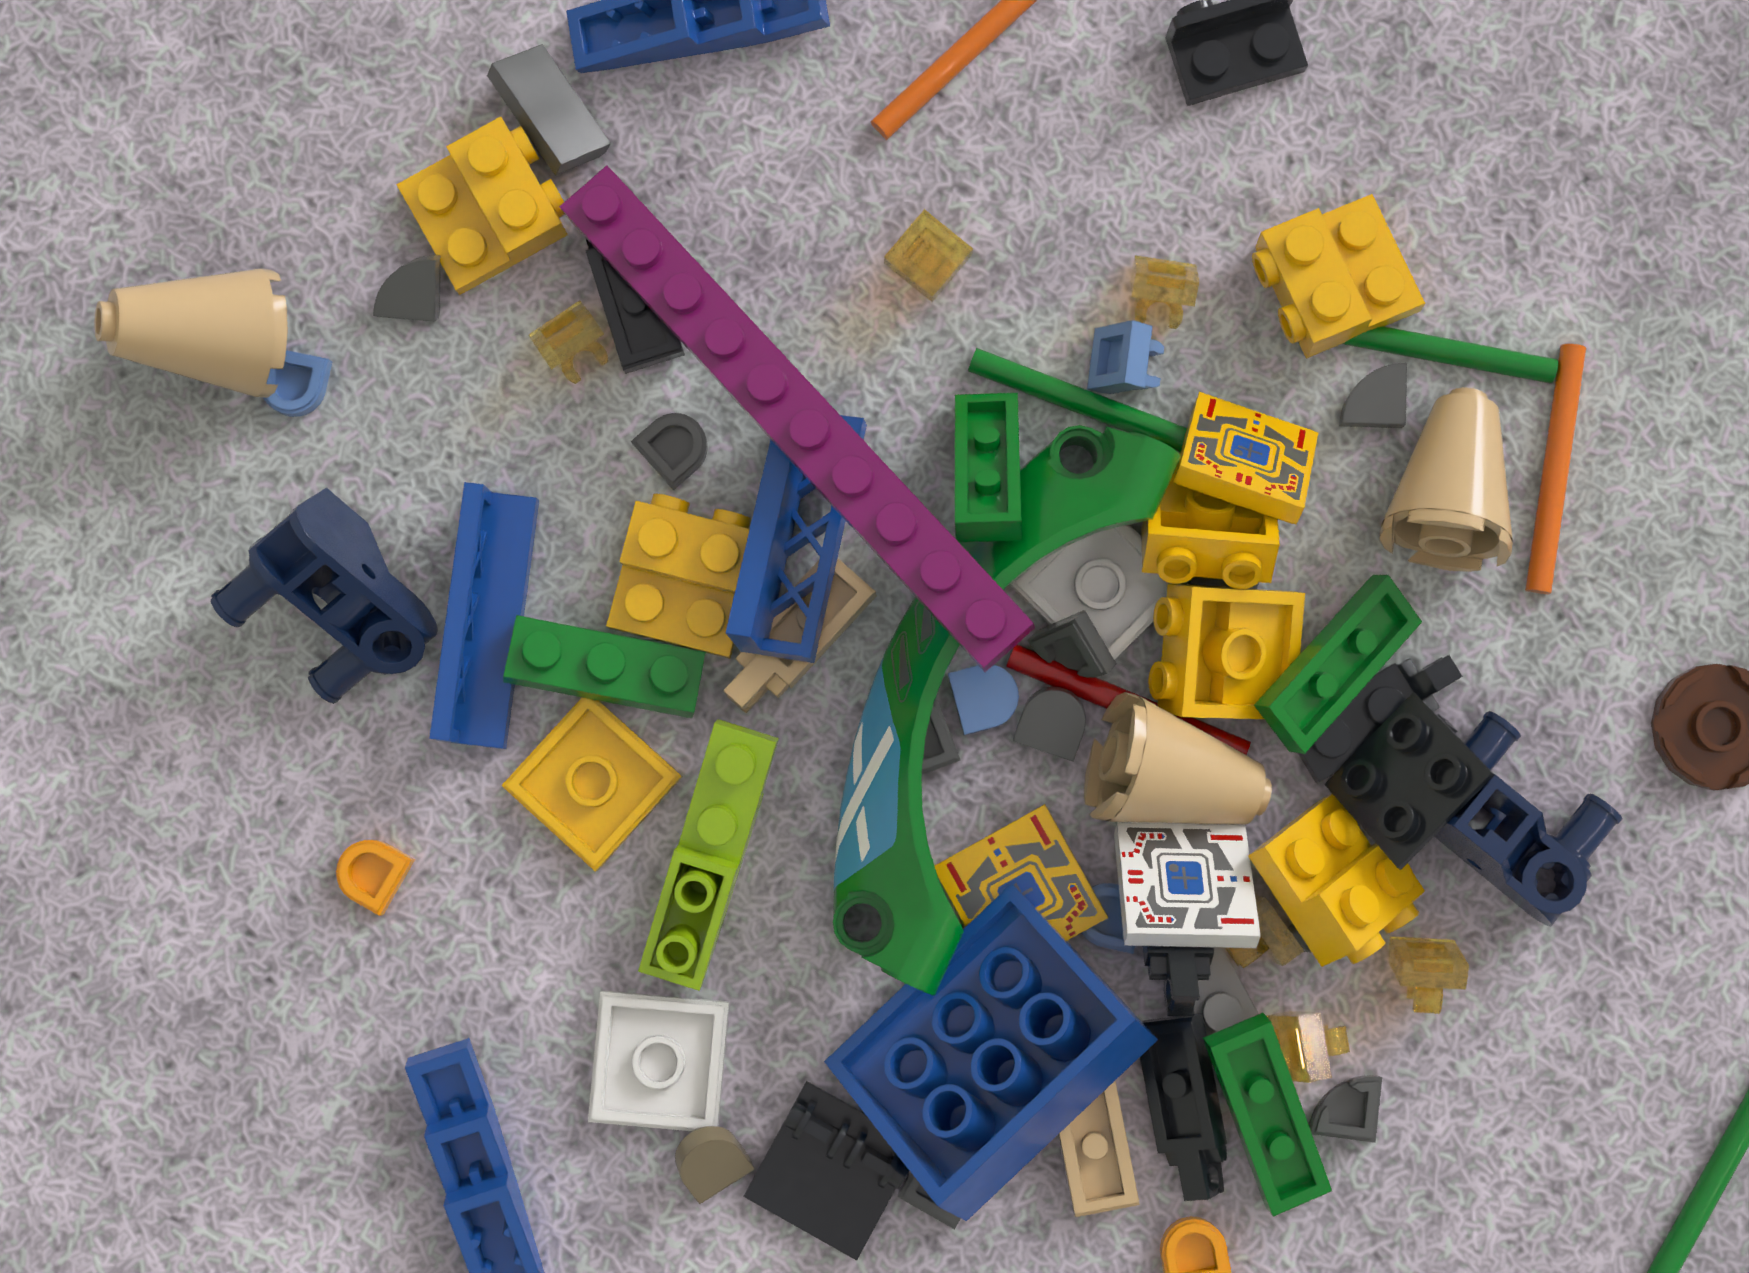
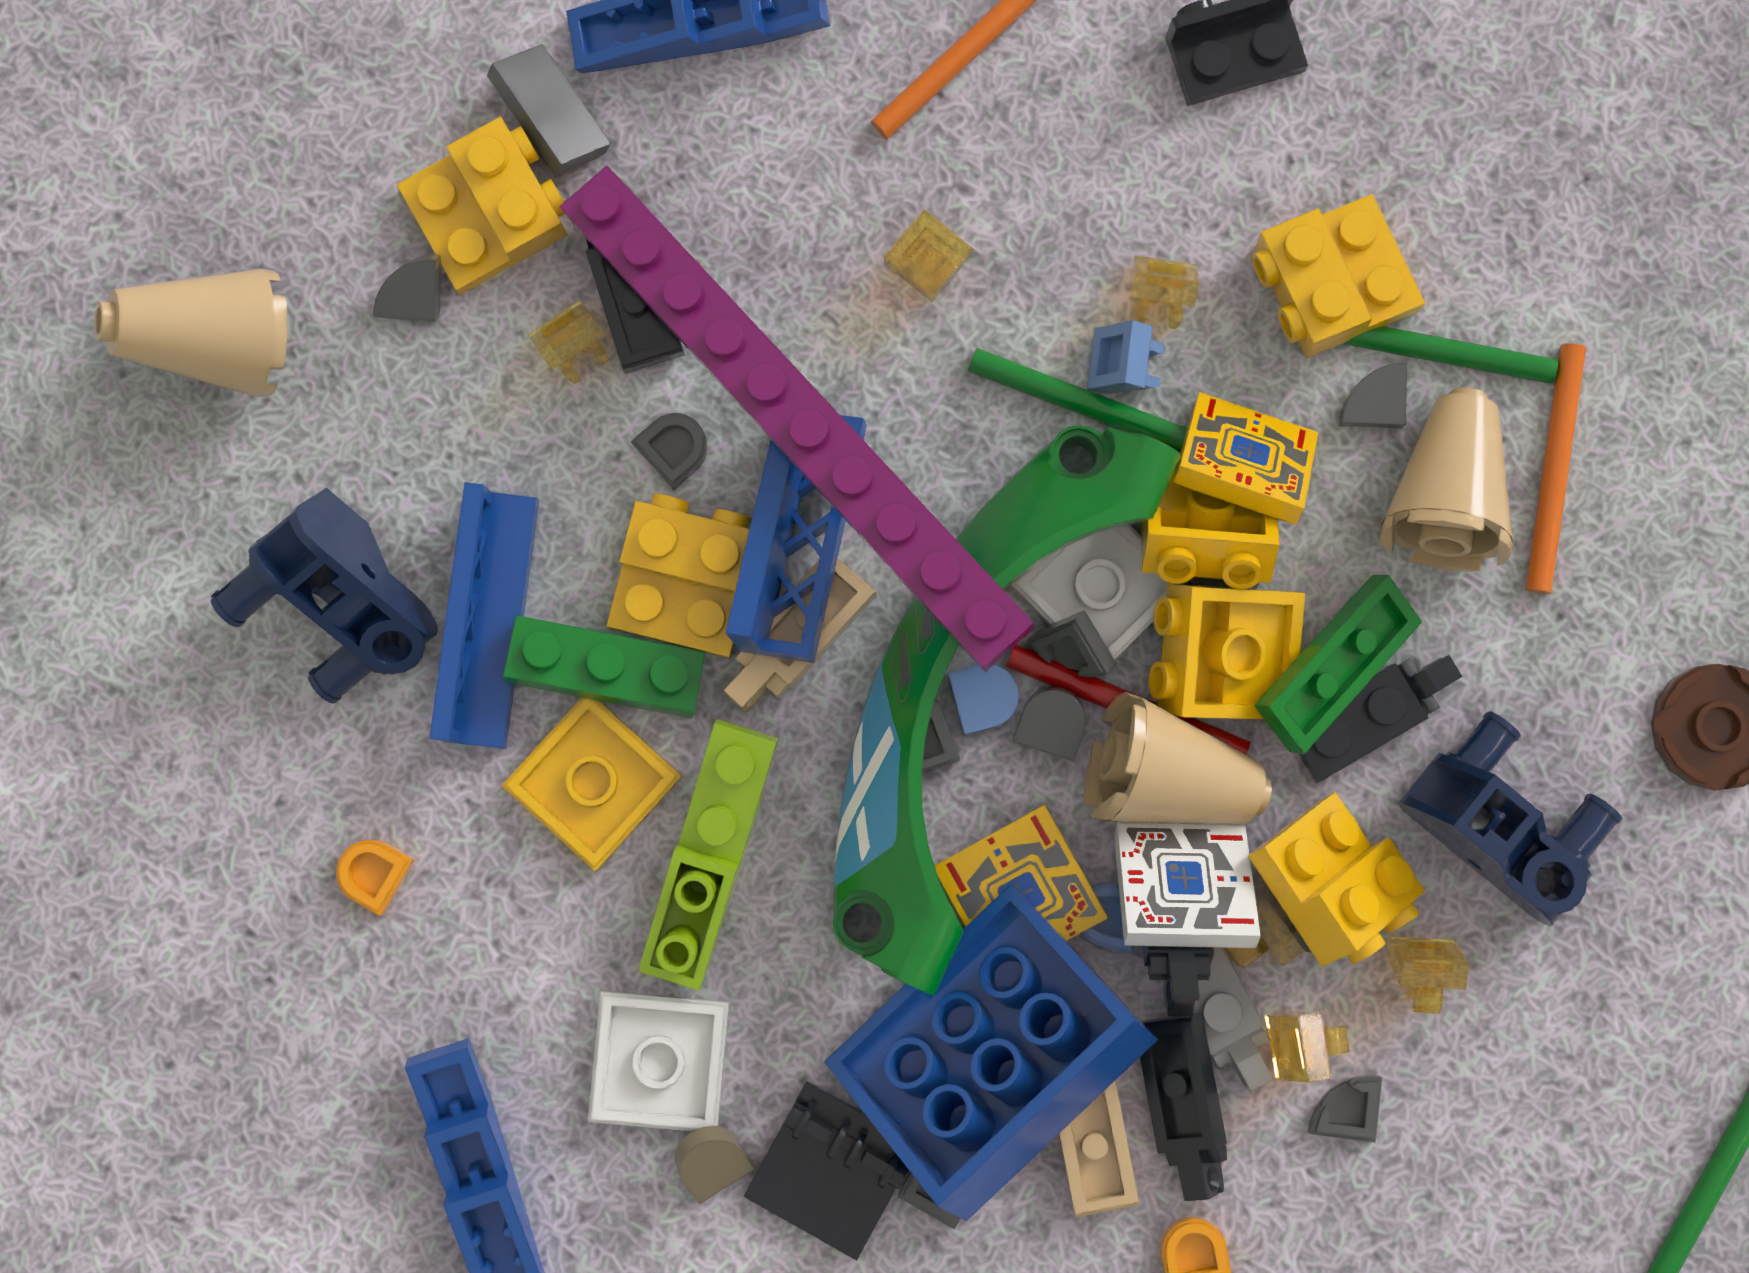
medium blue tile [263,350,333,417] -> none
green plate [955,393,1022,542] -> none
green plate [1203,1012,1332,1217] -> none
black hinge [1324,692,1495,870] -> none

